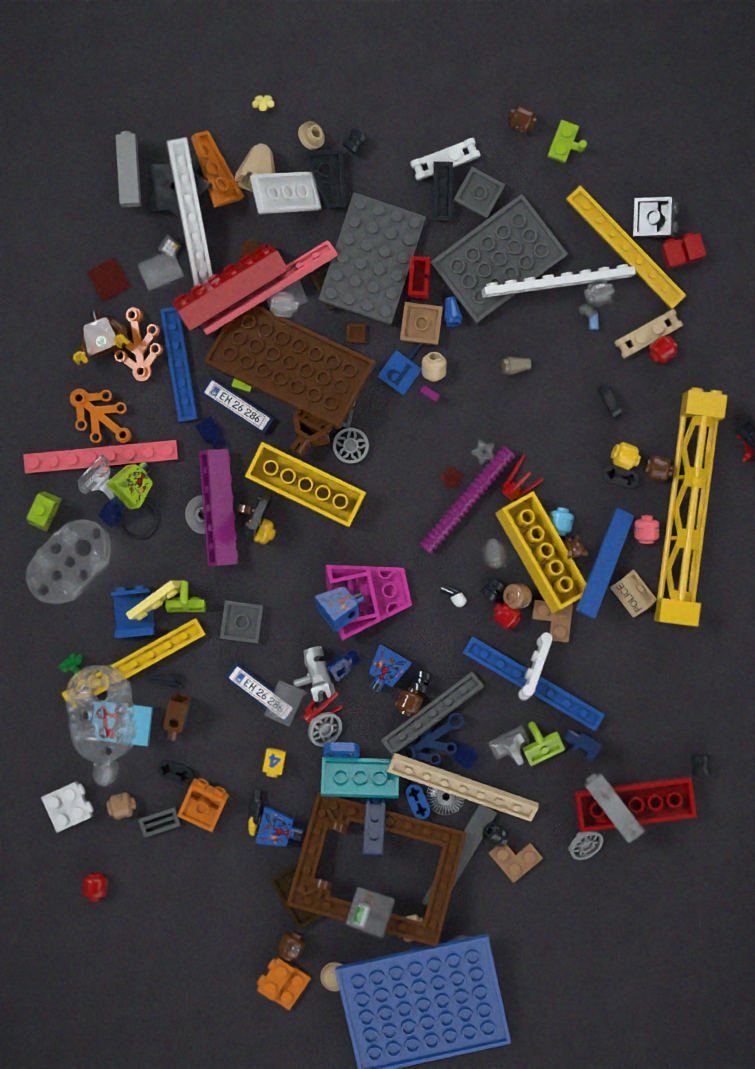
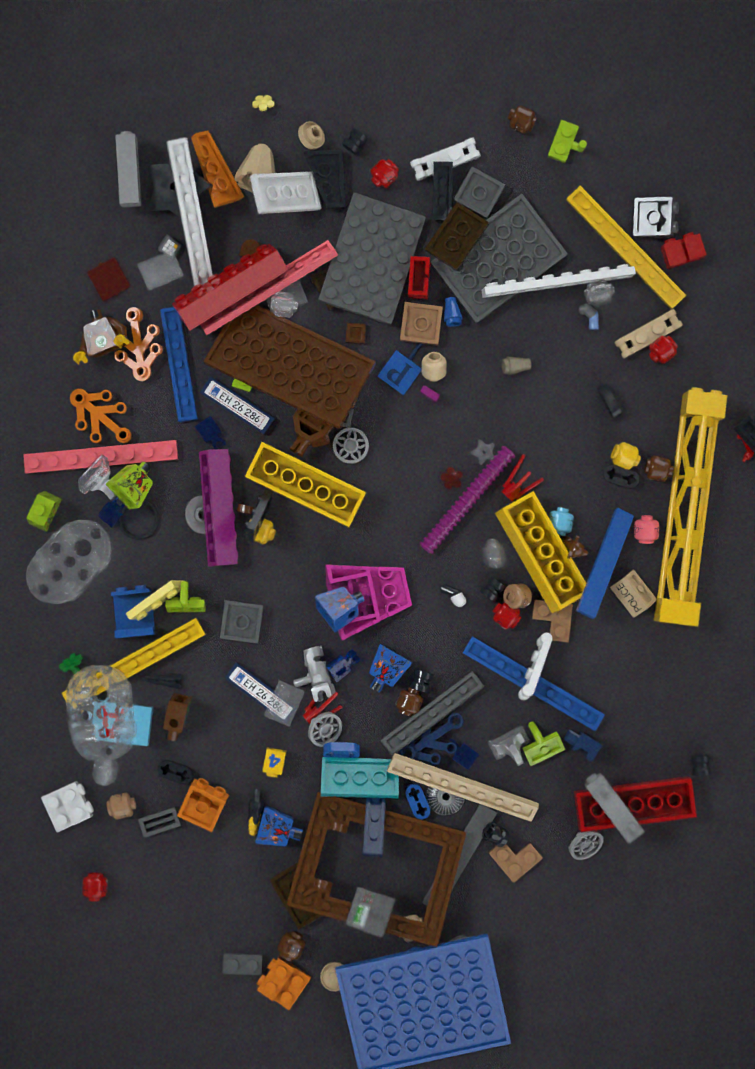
none -> dark grey plate [223,953,263,975]
none -> red head [370,159,399,188]
none -> dark brown plate [425,202,489,271]

